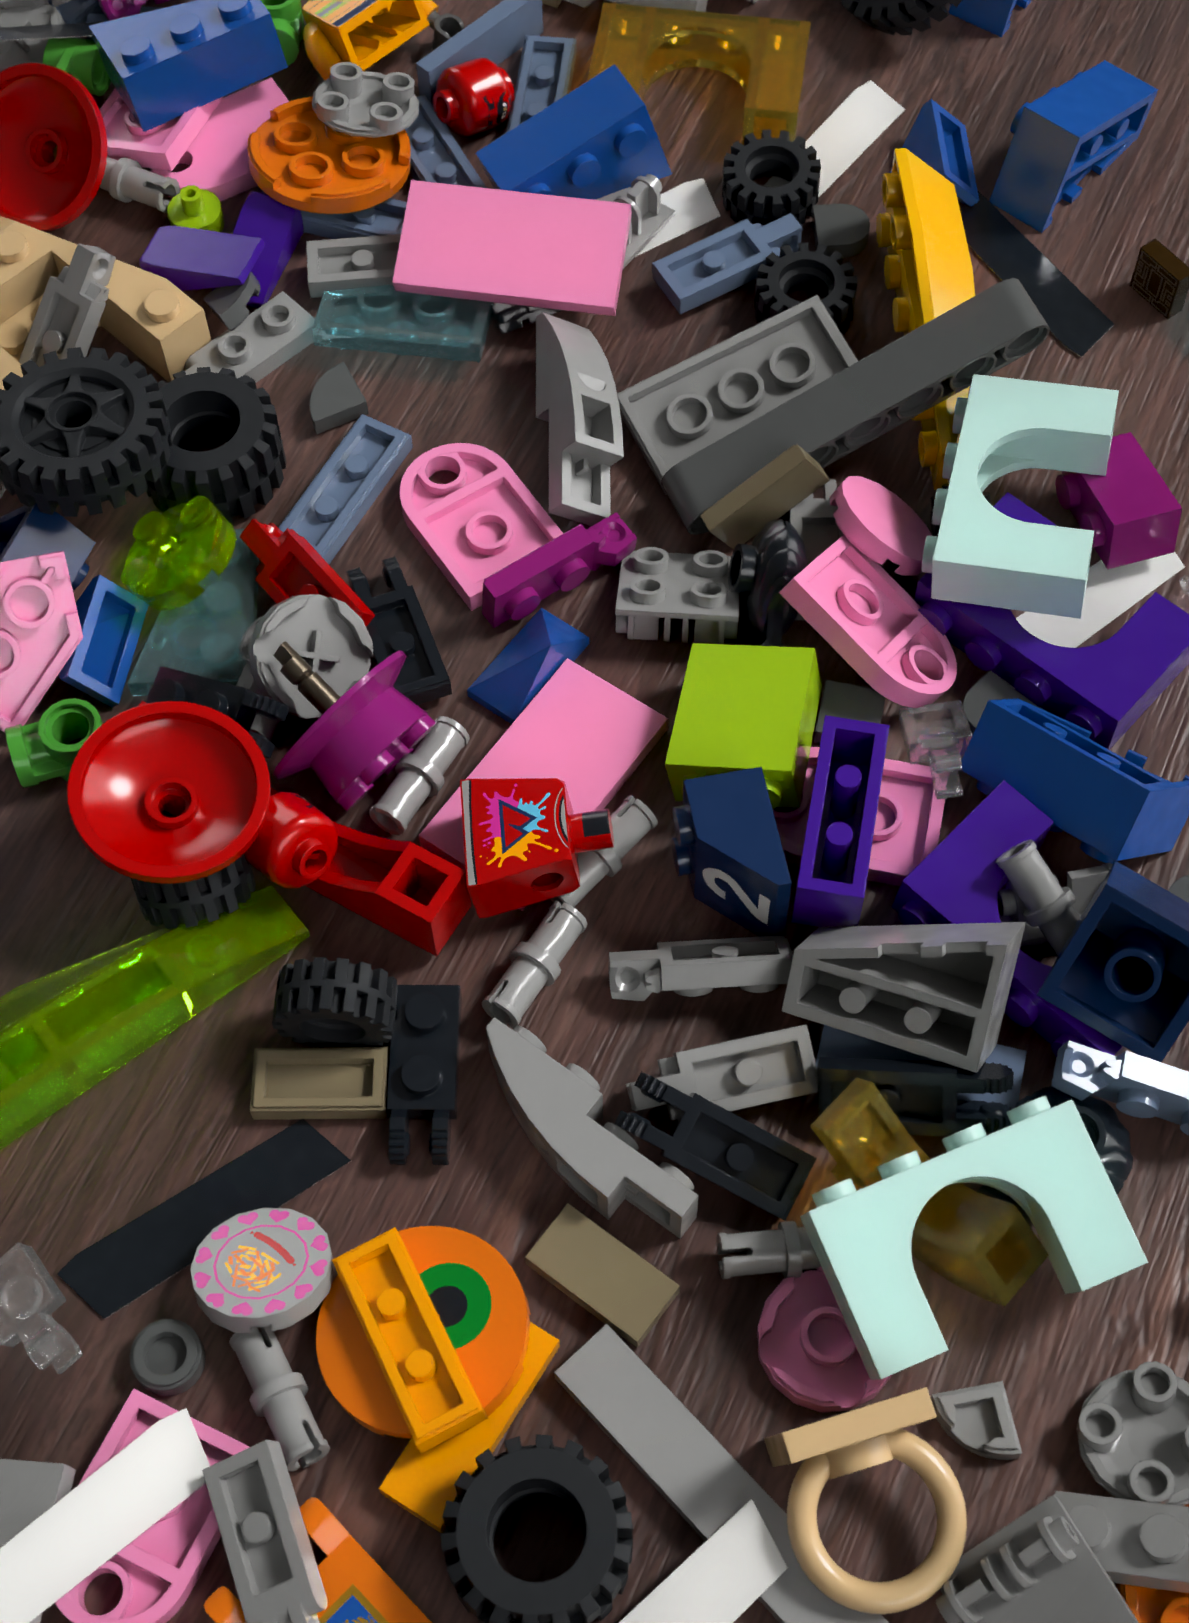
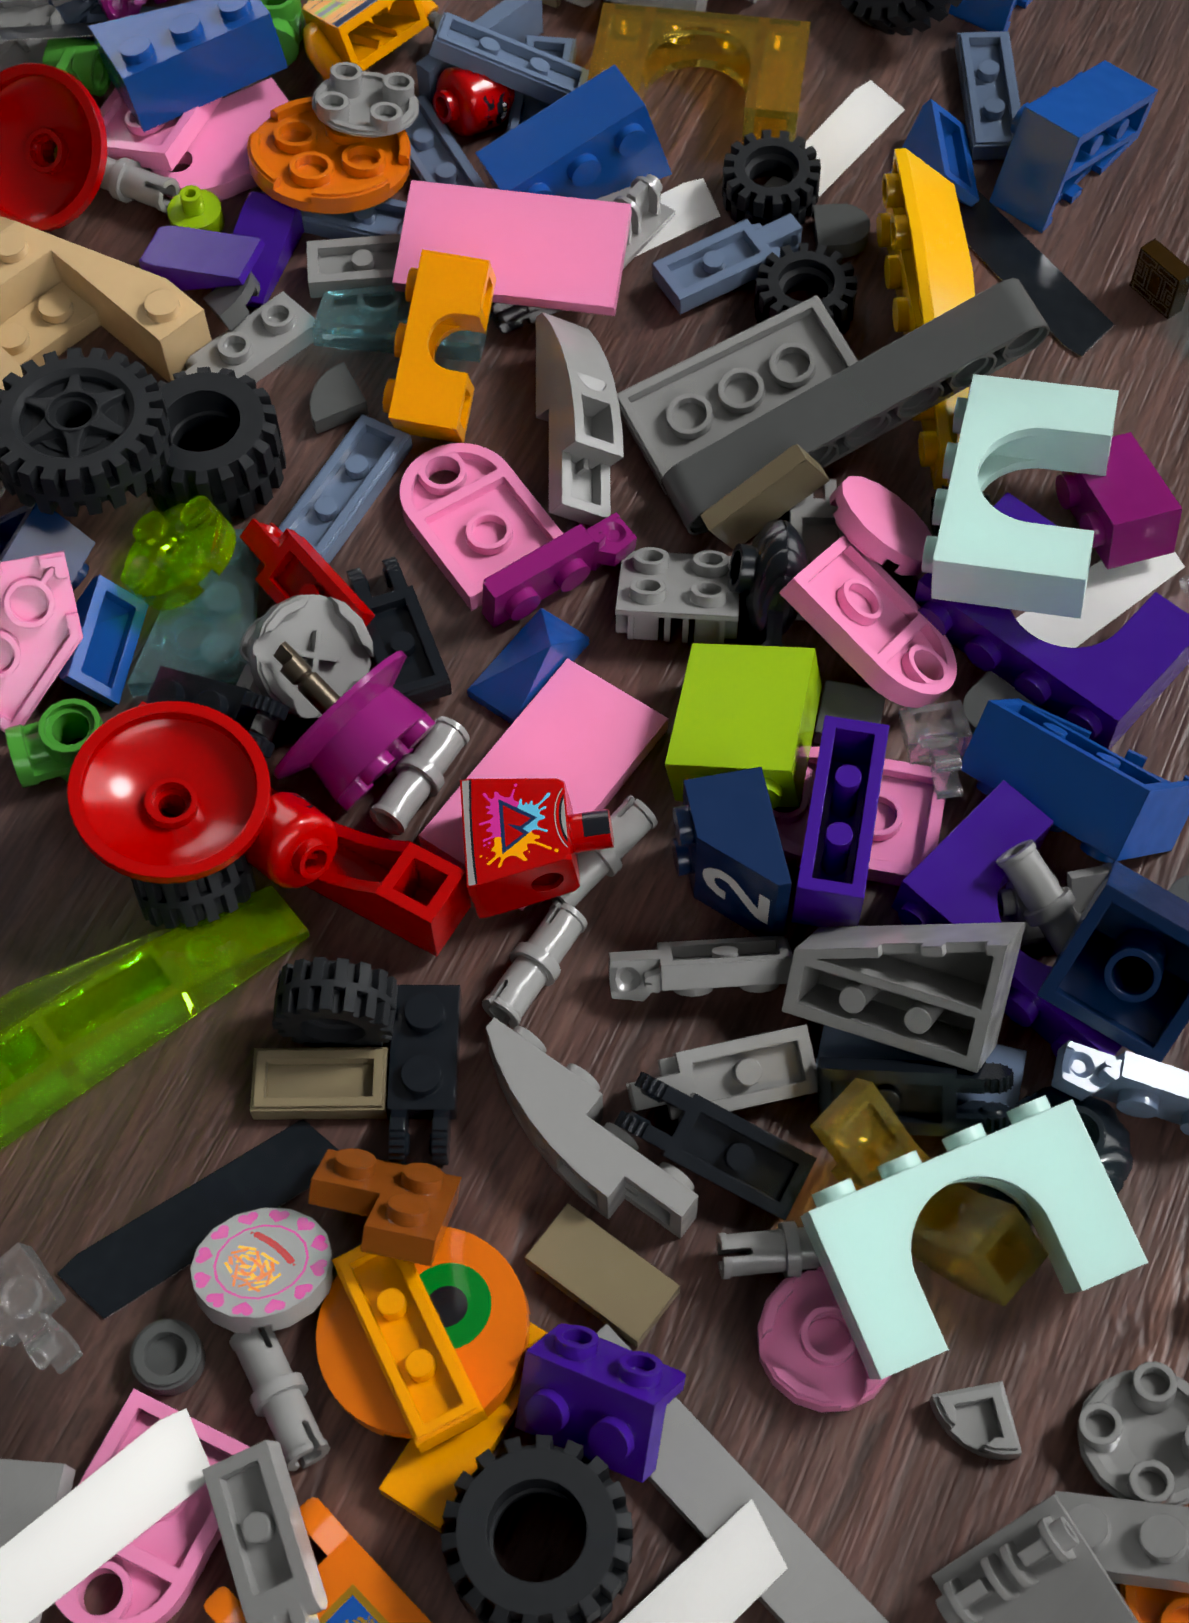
light grey hinge [19,244,116,367] -> none
tan tile [764,1387,967,1614] -> none
none -> dark orange plate [308,1148,462,1267]
none -> light orange arch [383,249,496,443]
none -> sand blue tile [429,12,592,104]
none -> dark purple bracket [515,1323,686,1483]
none -> sand blue tile [955,31,1021,160]

